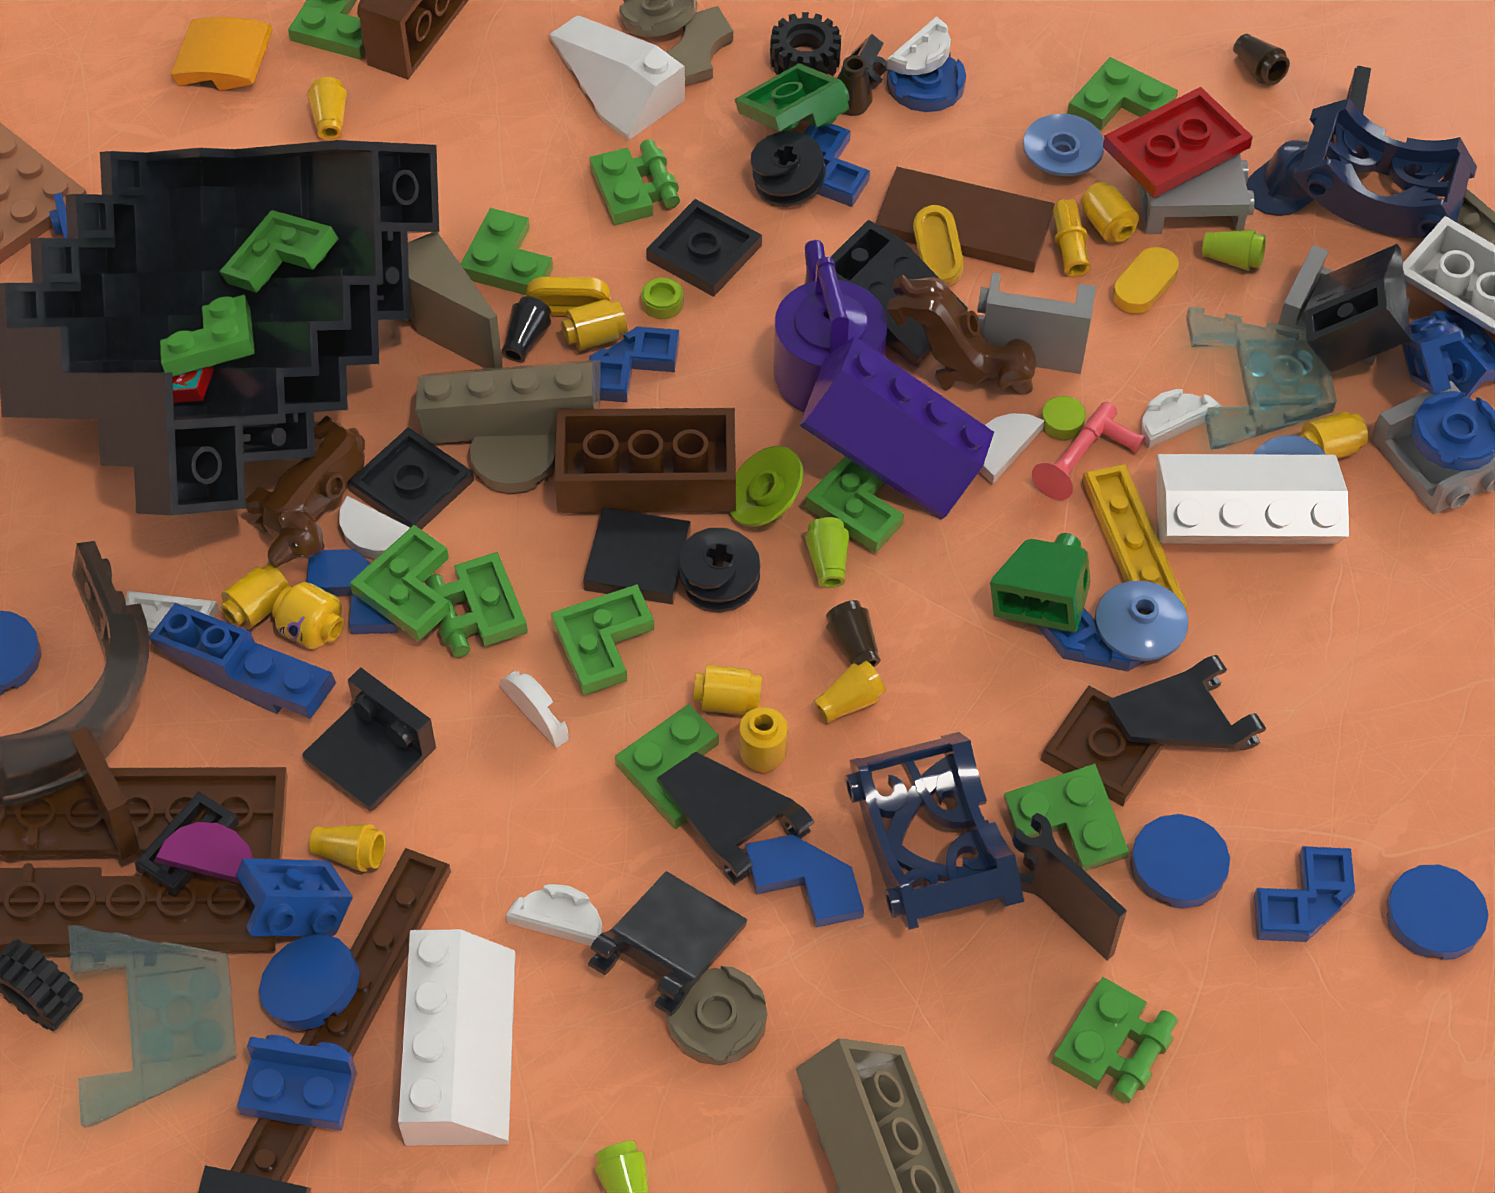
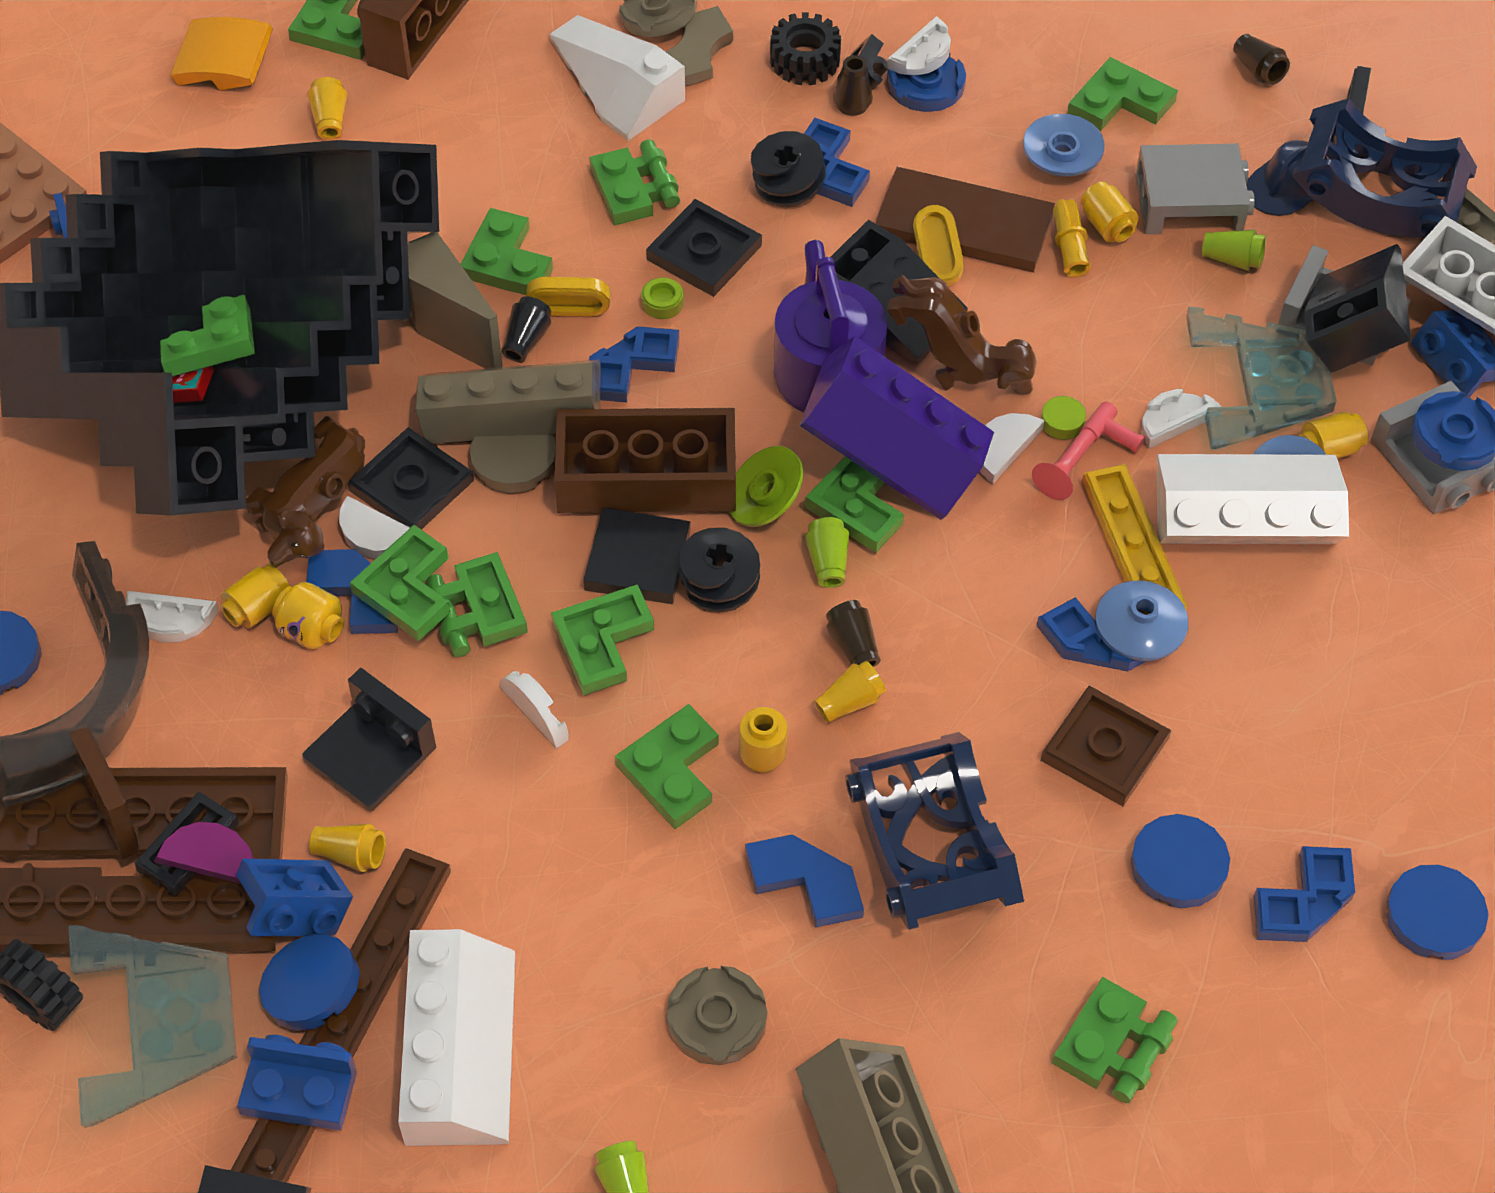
blue slope [149,603,336,719] -> none
bright green plate [220,210,339,293] -> none
white tile [506,884,603,946] -> none
yellow brick [561,299,628,351] -> none
black flag [588,871,747,1016] -> none
black flag [657,752,814,885] -> none
yellow brick [693,664,762,715] -> none
green plate [734,63,850,132] -> none
light grey panel [977,272,1096,374] -> none
green torso [990,533,1090,633] -> none
bright green plate [1004,764,1129,871] -> none
black flag [1012,813,1127,961] -> none
red plate [1103,87,1253,198] -> none
black flag [1105,655,1266,750] -> none
yellow tile [1113,247,1179,314] -> none
blue bracket [1401,316,1464,394] -> none

